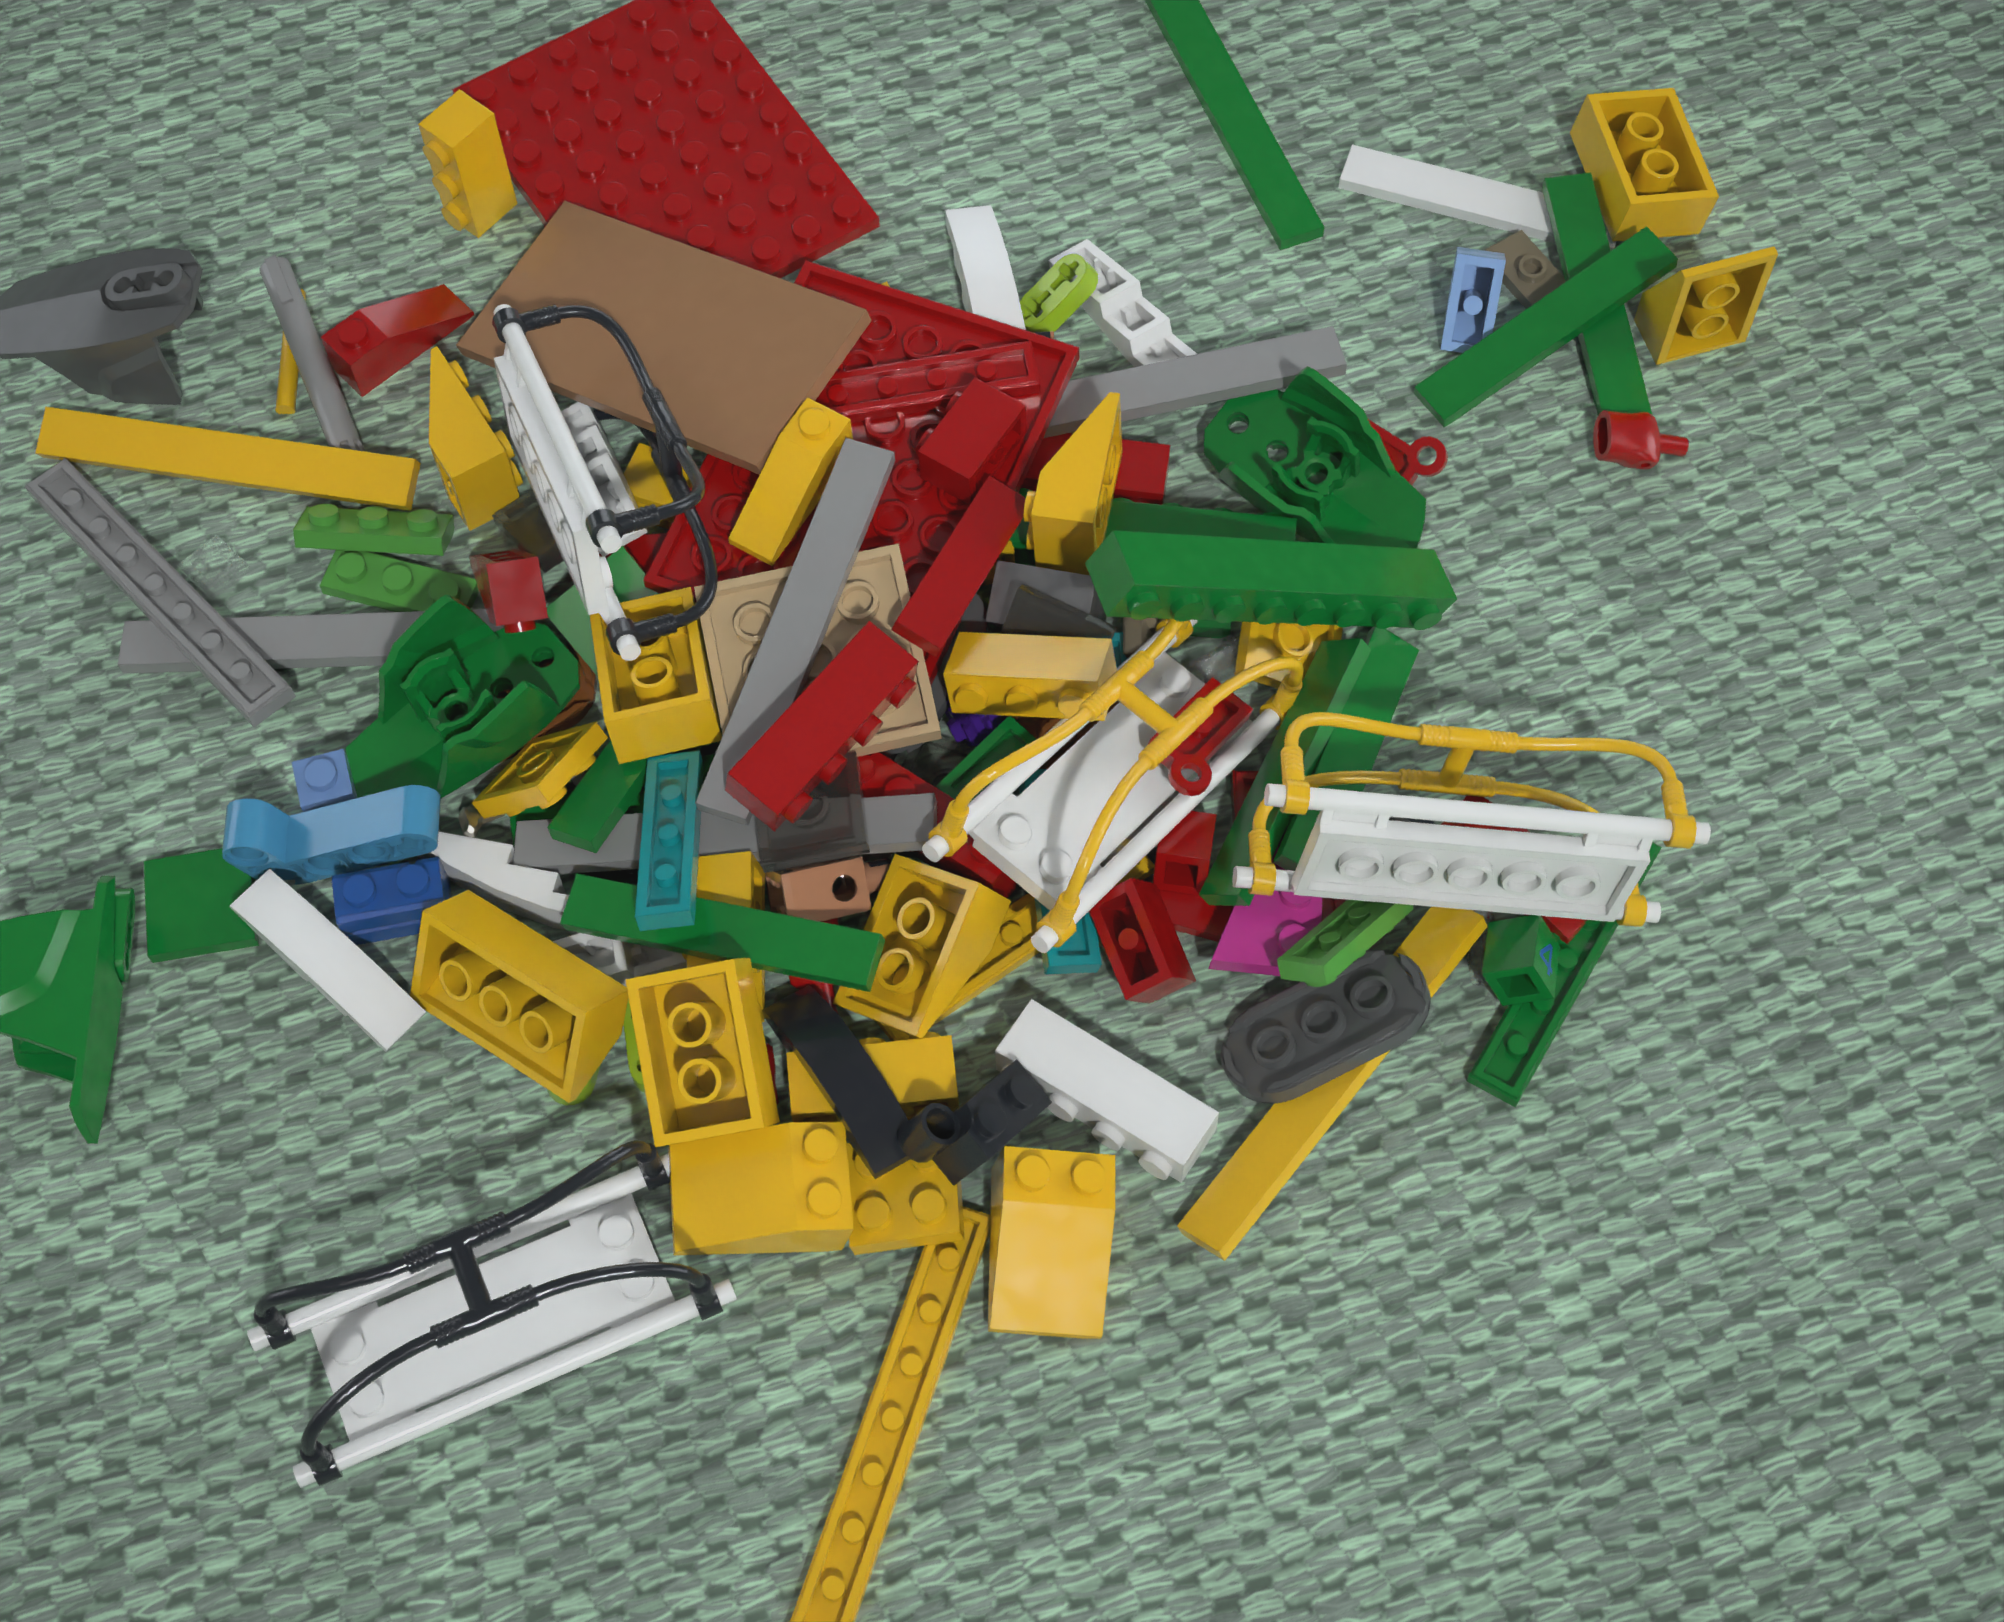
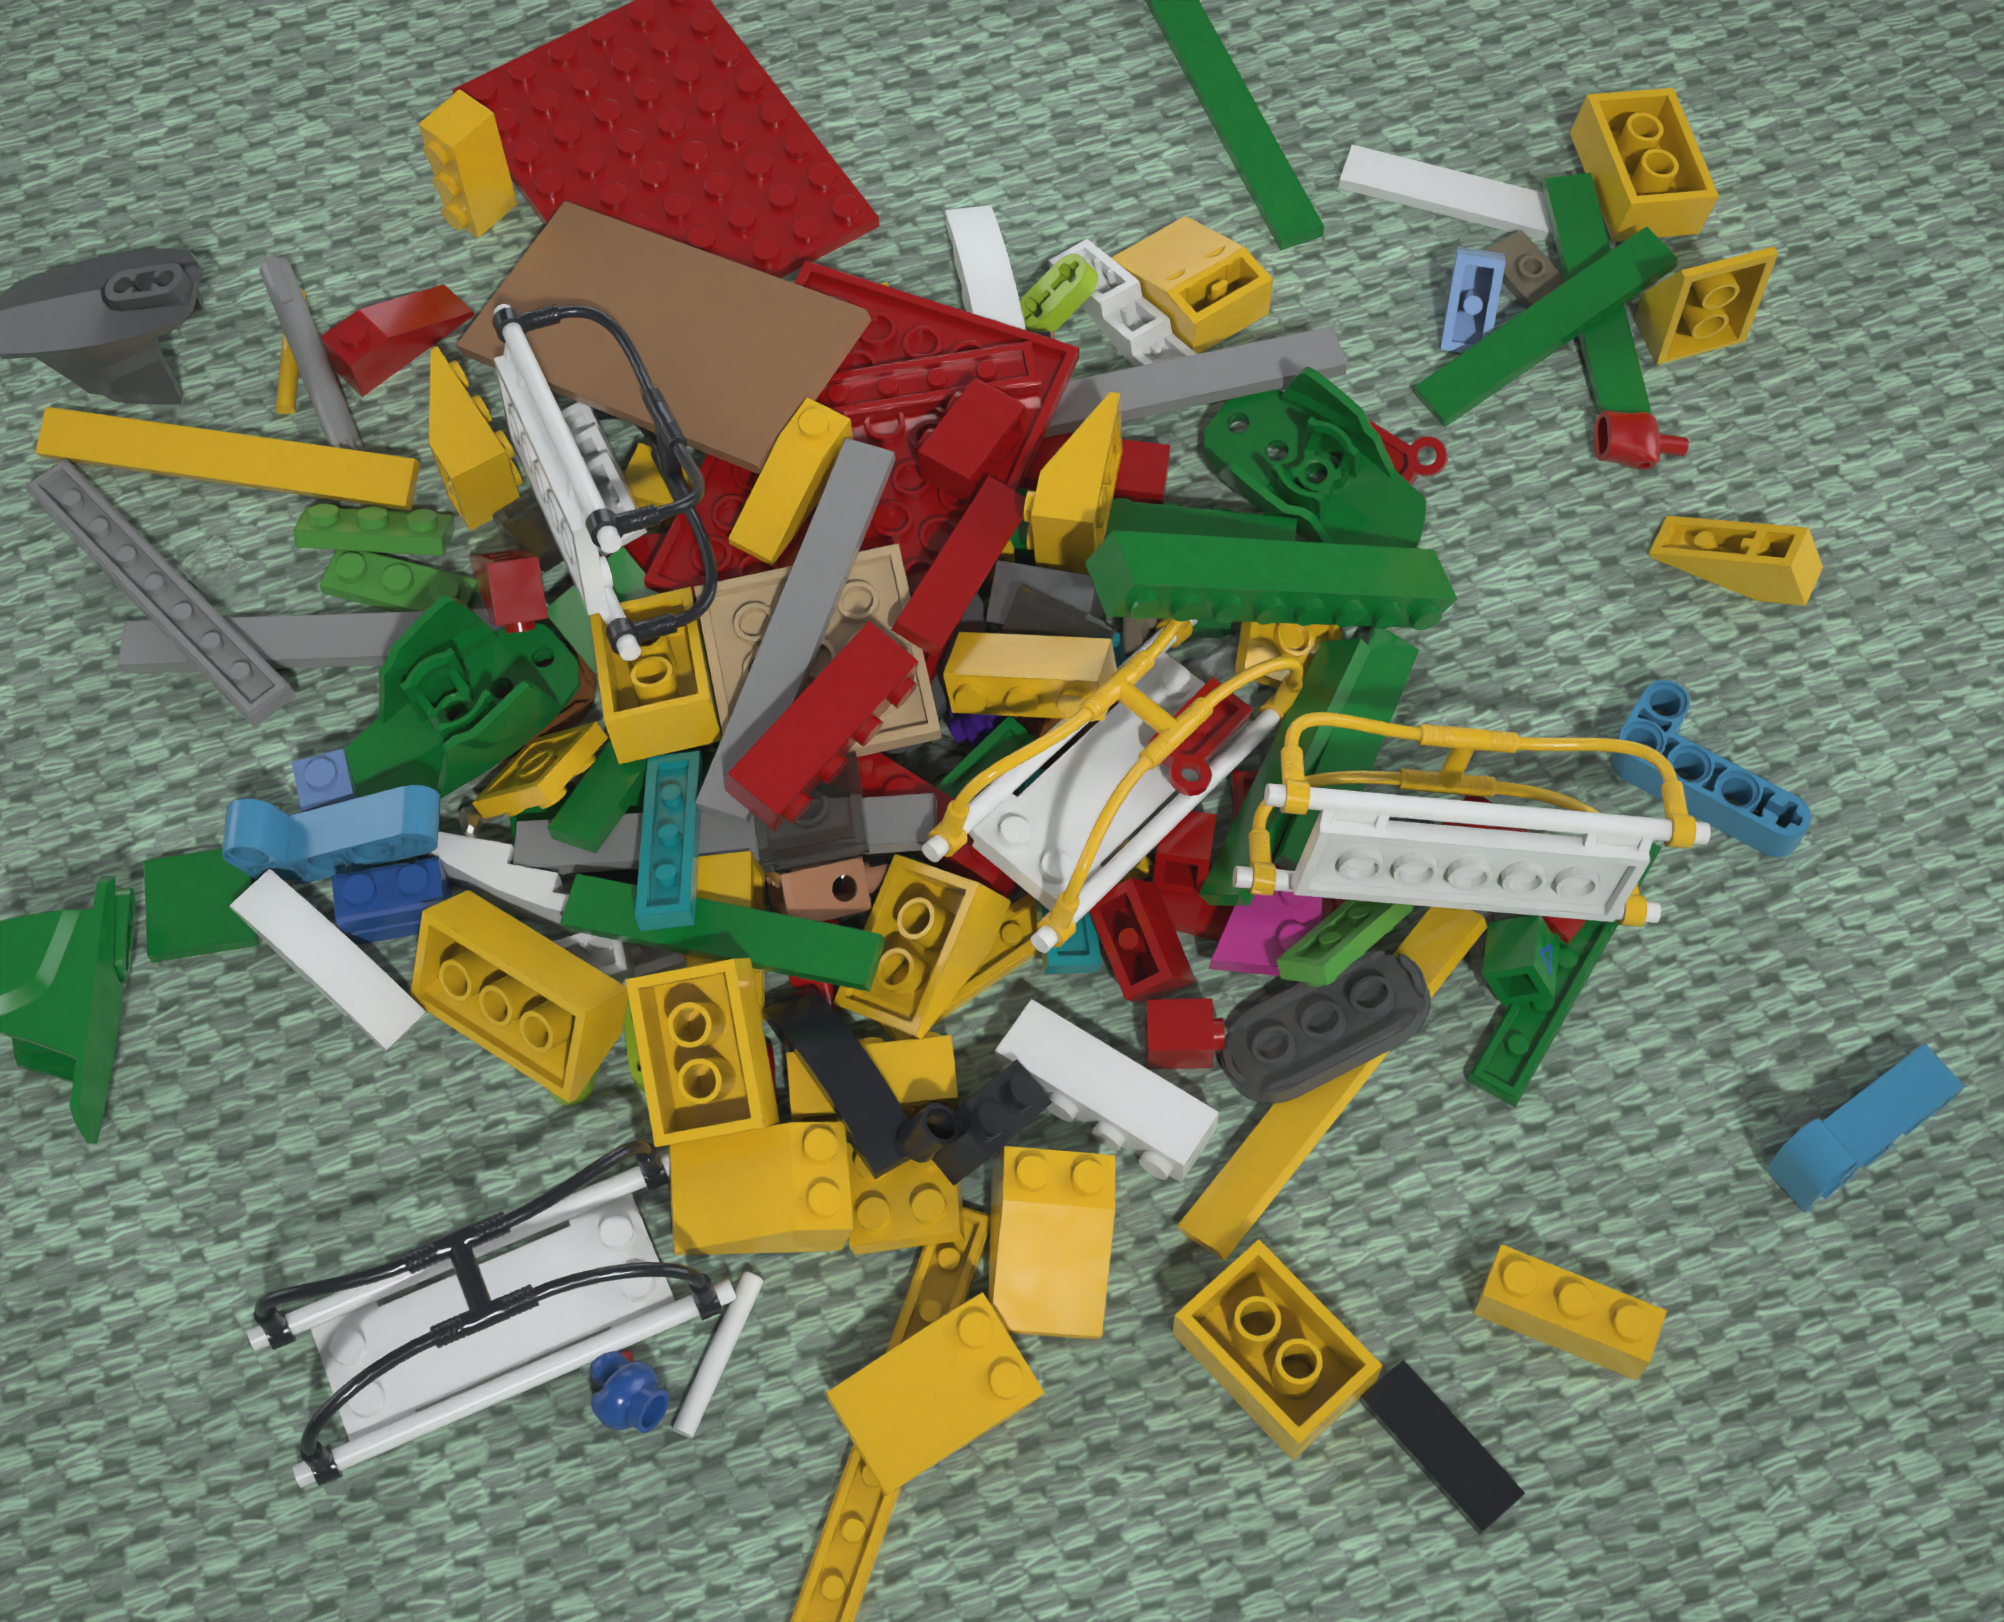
none -> blue animal [590,1350,669,1433]
none -> white bar [672,1272,764,1439]
none -> yellow slope [824,1292,1045,1496]
none -> yellow slope [1111,216,1273,354]
none -> red brick [1145,998,1225,1069]
none -> yellow brick [1172,1239,1383,1461]
none -> black tile [1359,1360,1525,1535]
none -> yellow brick [1473,1244,1667,1380]
none -> dark azure beam [1610,680,1811,857]
none -> yellow slope [1649,516,1823,606]
none -> dark azure beam [1766,1044,1966,1213]

